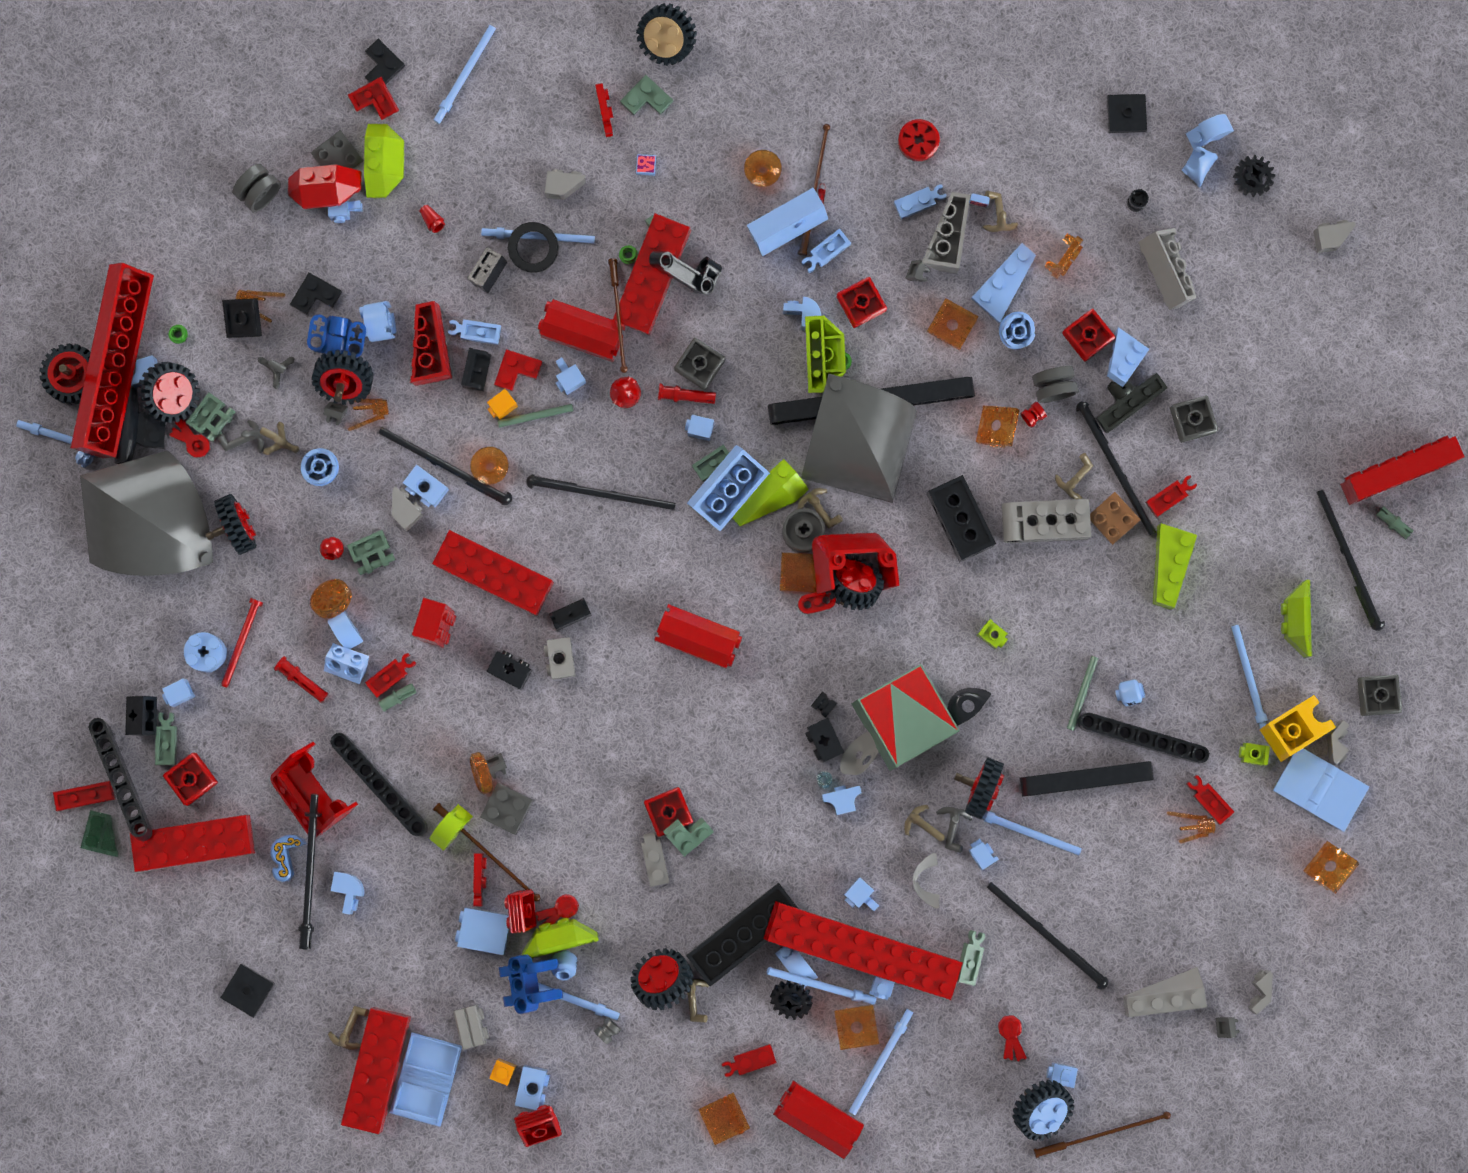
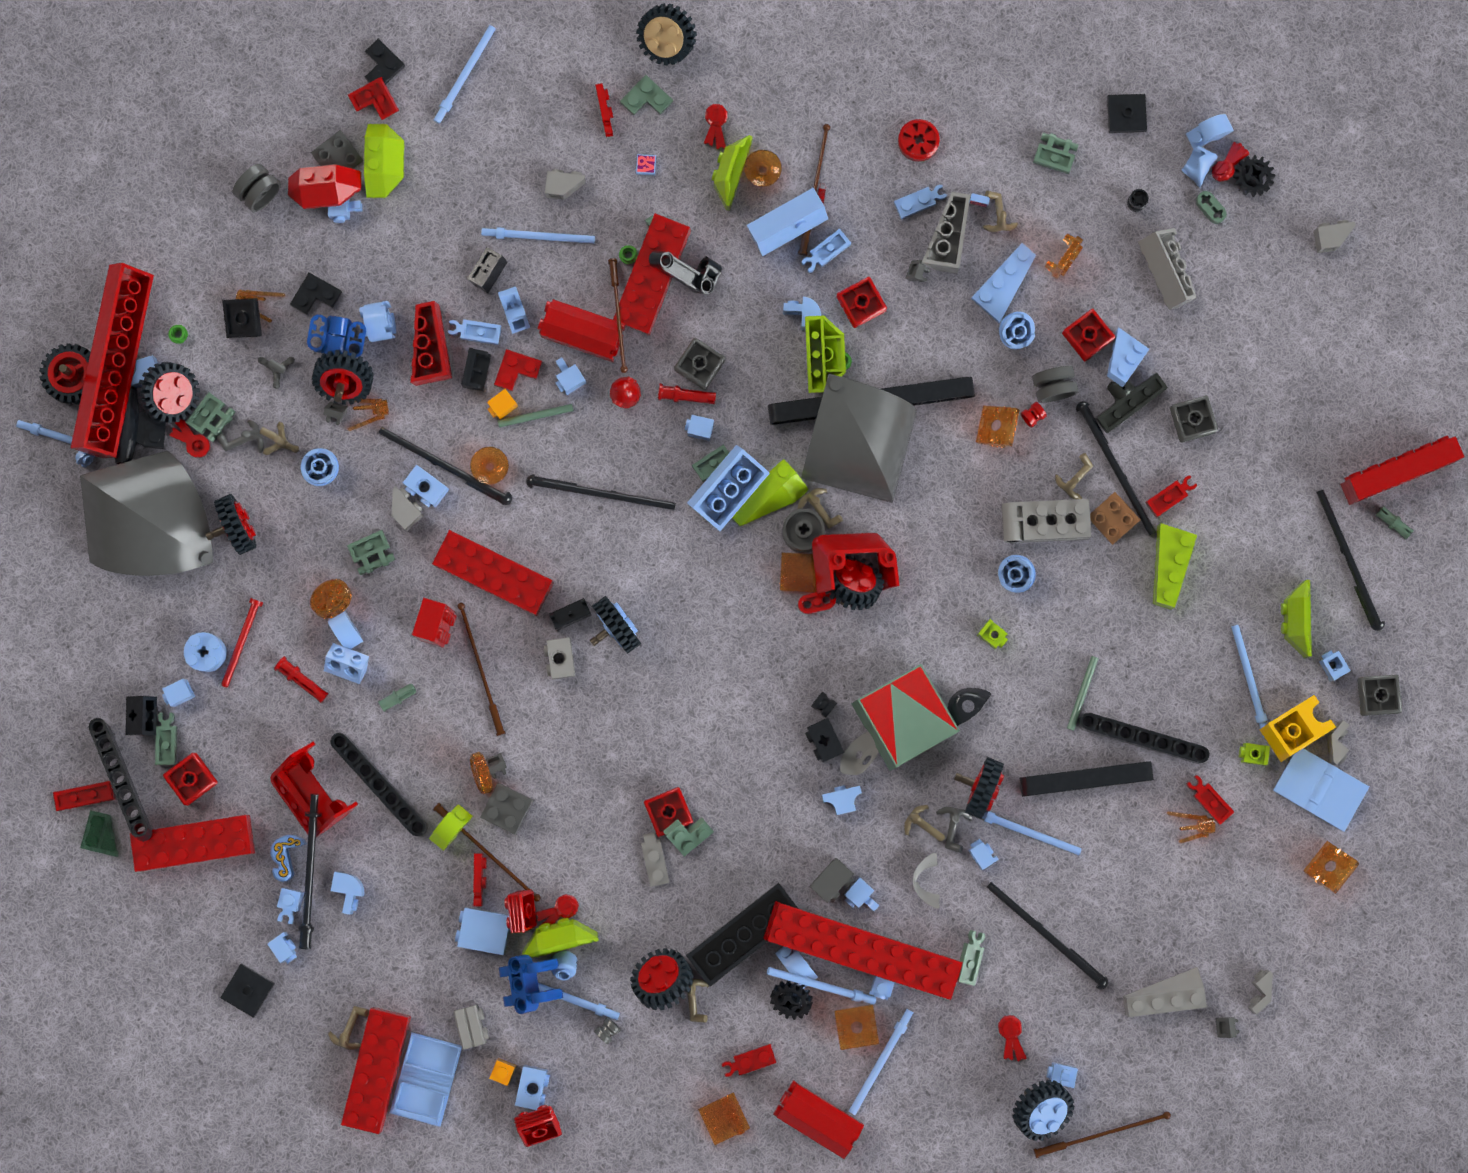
red piece [320,537,344,560] -> none
red plate [365,653,416,698] -> none
red cone [419,205,445,233] -> none
black brick [486,650,532,691] -> none
black tyre [507,222,559,273] -> none
red brick [654,604,742,669] -> none
clear light blue hinge [817,771,832,788] -> none
black brick [926,475,996,563] -> none
clear orange piece [927,298,979,350] -> none
light blue head [1115,679,1145,706] -> none
none -> light blue brick [267,932,297,964]
none -> light blue brick [277,888,304,924]
none -> reddish brown piece [457,602,506,736]
none -> light blue brick [498,287,530,334]
none -> black wheel [589,596,641,654]
none -> red piece [704,104,728,150]
none -> lime wedge [711,135,753,211]
none -> dark grey brick [809,858,854,903]
none -> light blue cone [998,555,1036,593]
none -> sand green plate [1033,133,1079,174]
none -> sand green beam [1196,191,1227,224]
none -> red piece [1212,142,1249,182]
none -> light blue brick [1319,650,1351,682]

